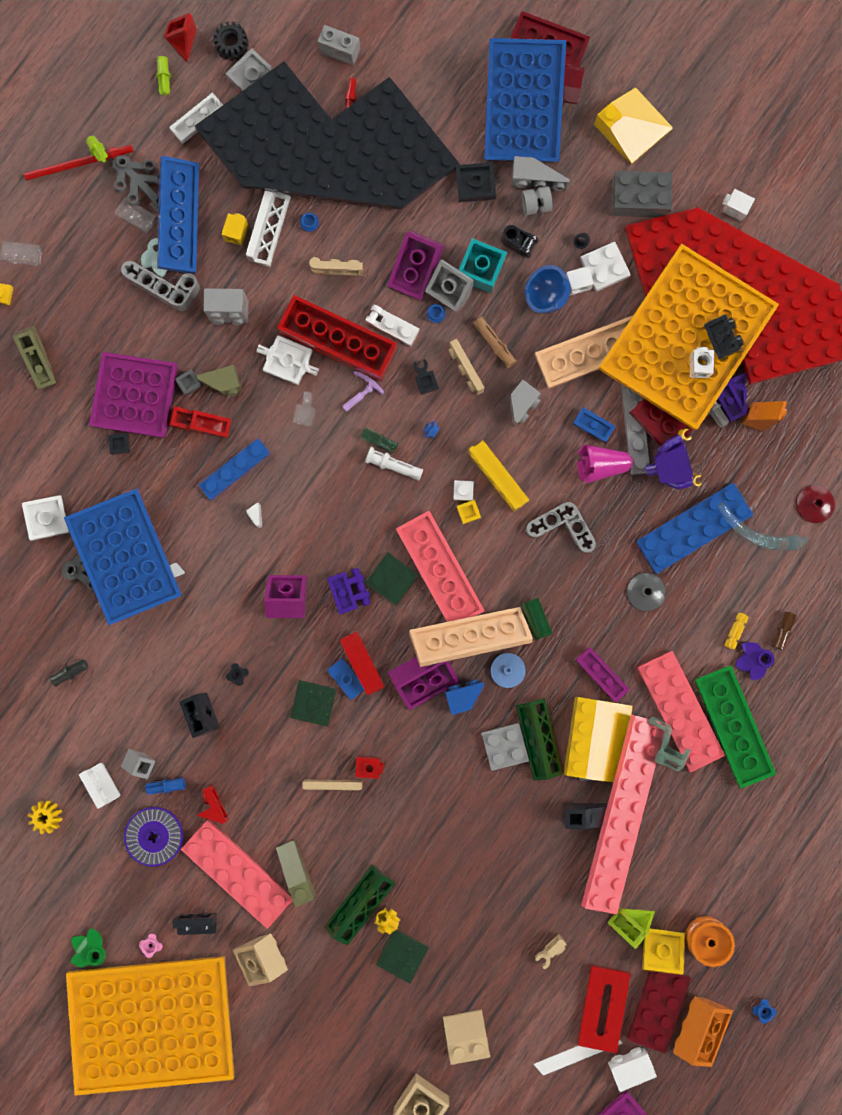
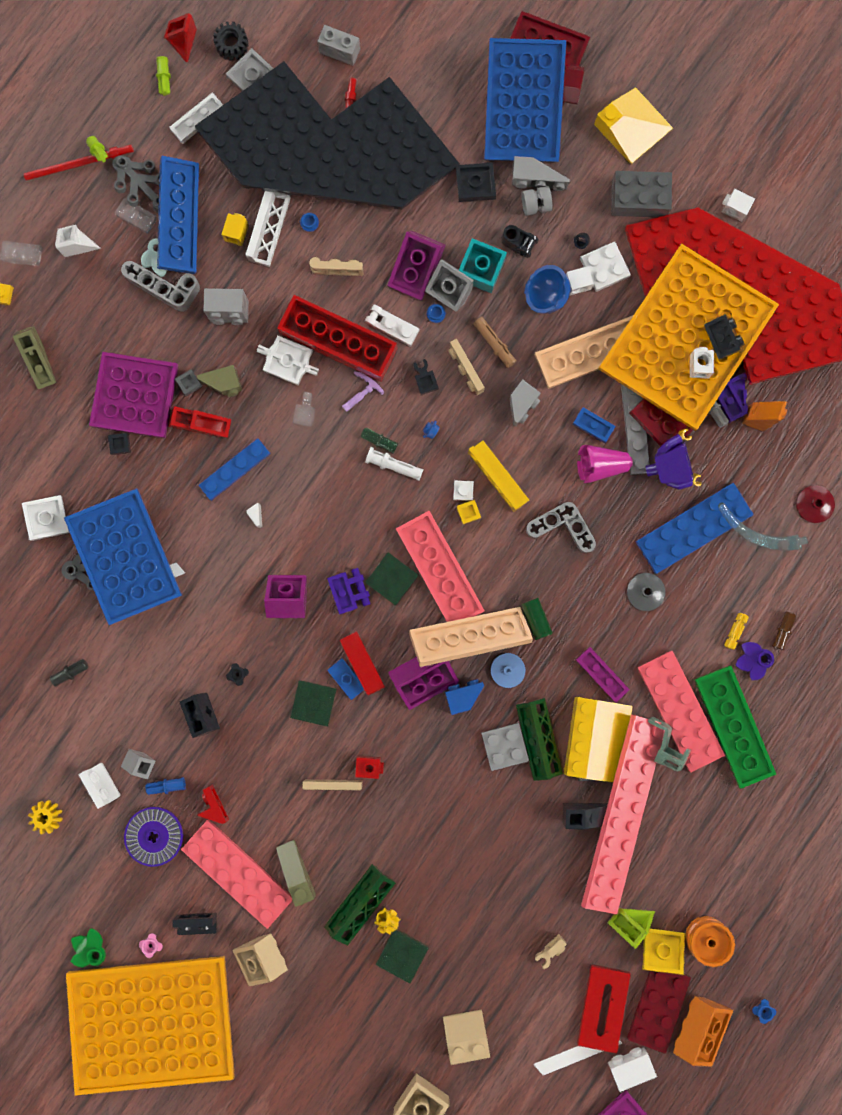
none -> white slope [55,225,101,257]

